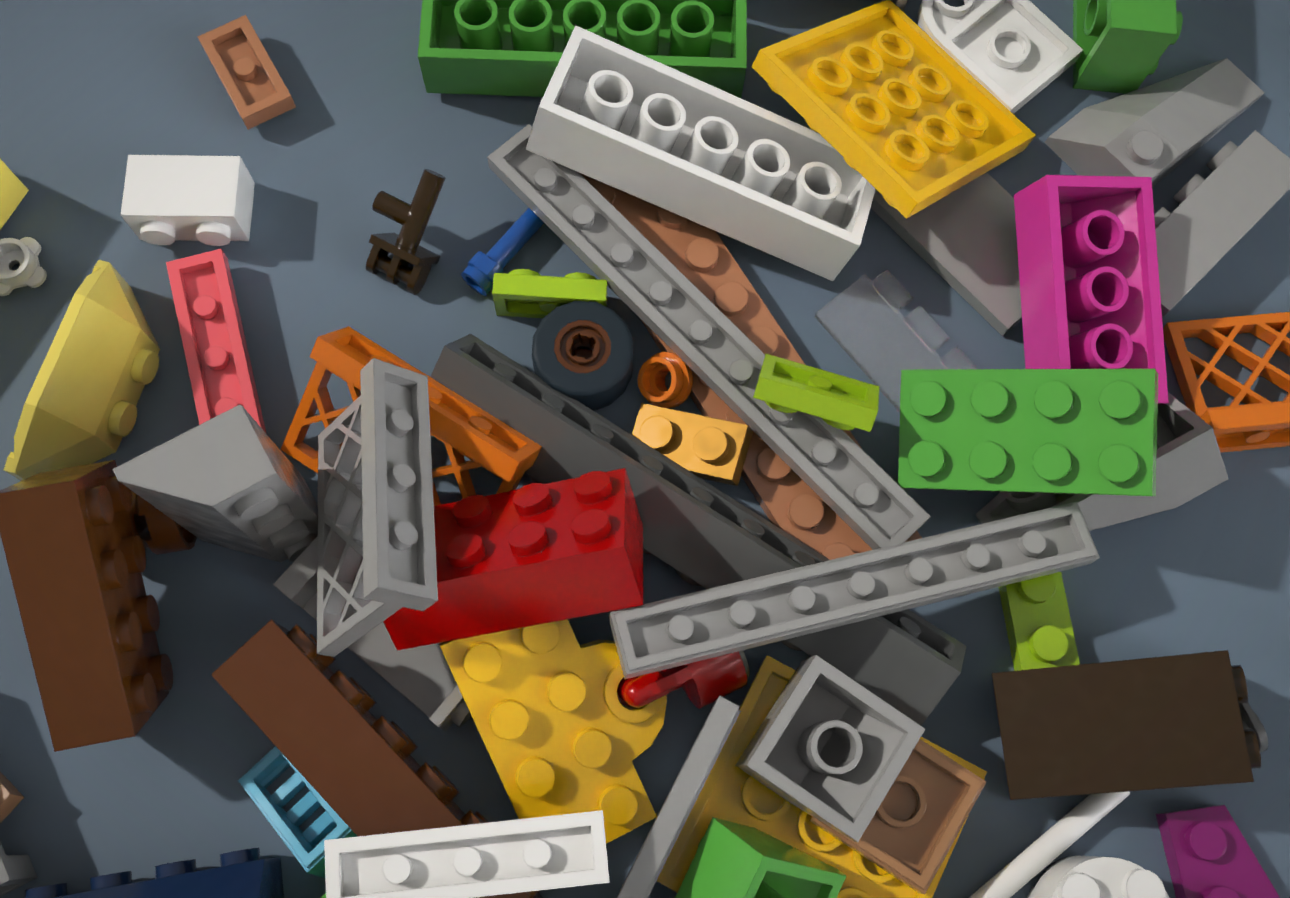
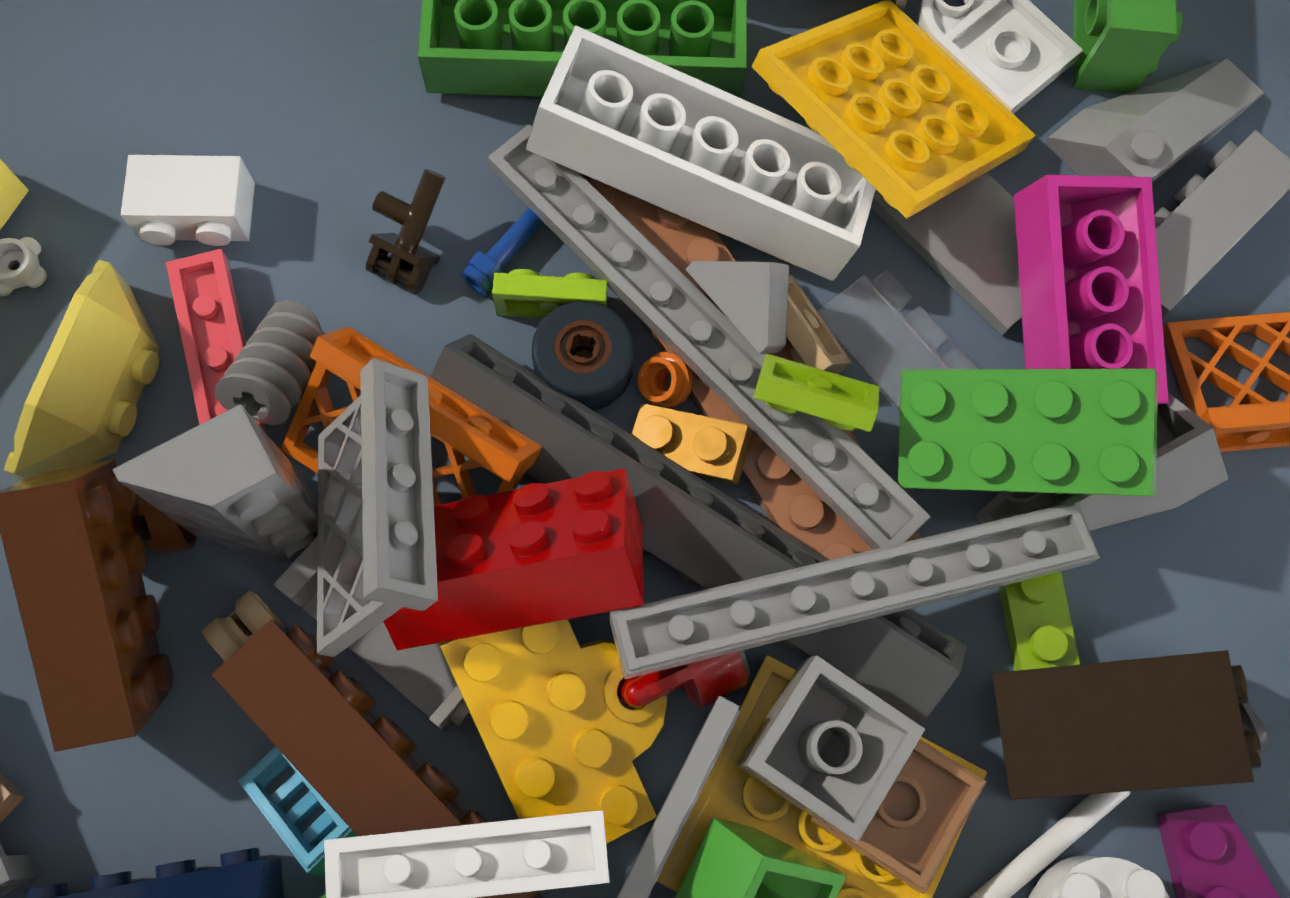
nougat plate [198,15,296,130] -> none
none -> tan wheel [201,589,287,661]
none -> light grey piece [215,300,326,425]
none -> light grey slope [686,261,789,354]
none -> tan plate [786,275,852,374]

